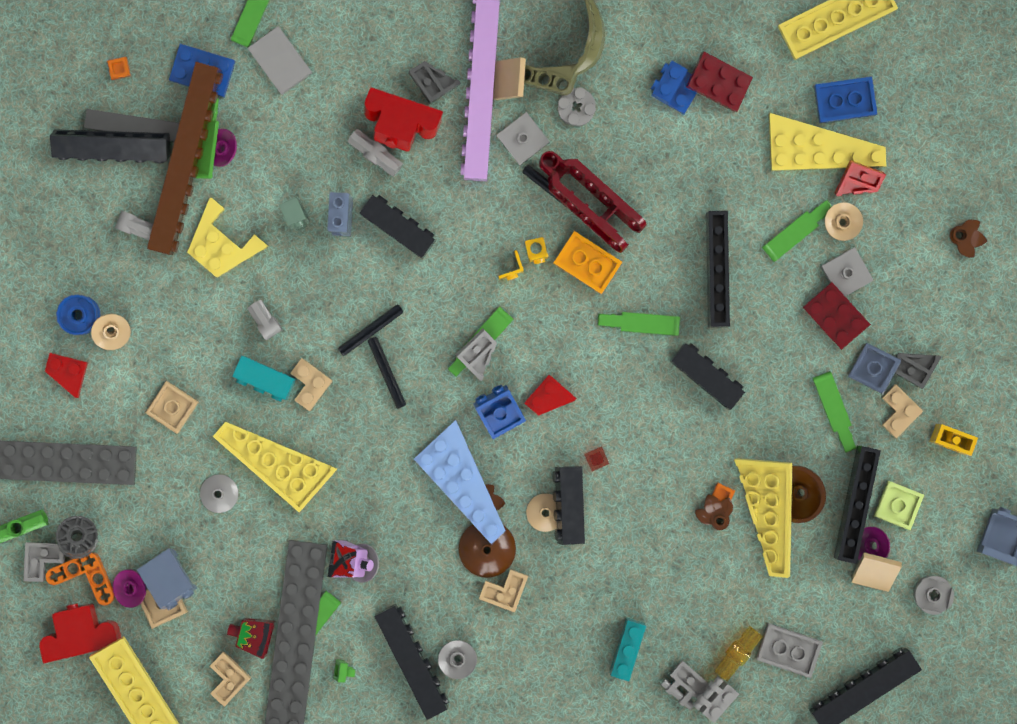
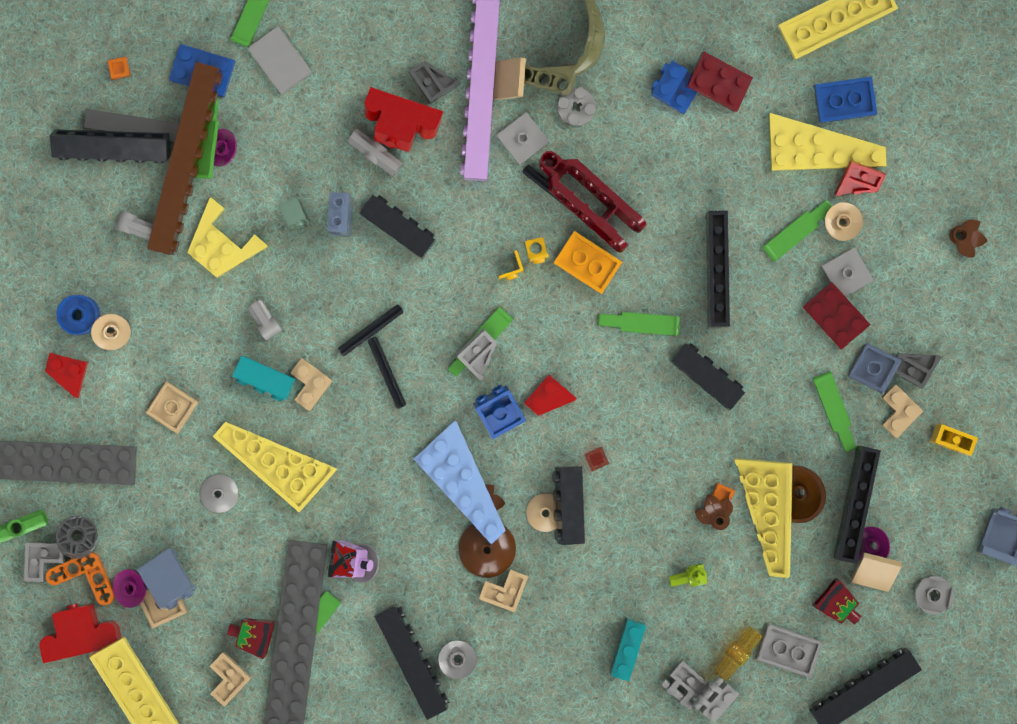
bright green tile [333,659,356,683] -> none
yellowish green tile [874,480,924,530] -> none
none -> lime axle [669,563,708,587]
none -> dark red torso [812,578,861,625]

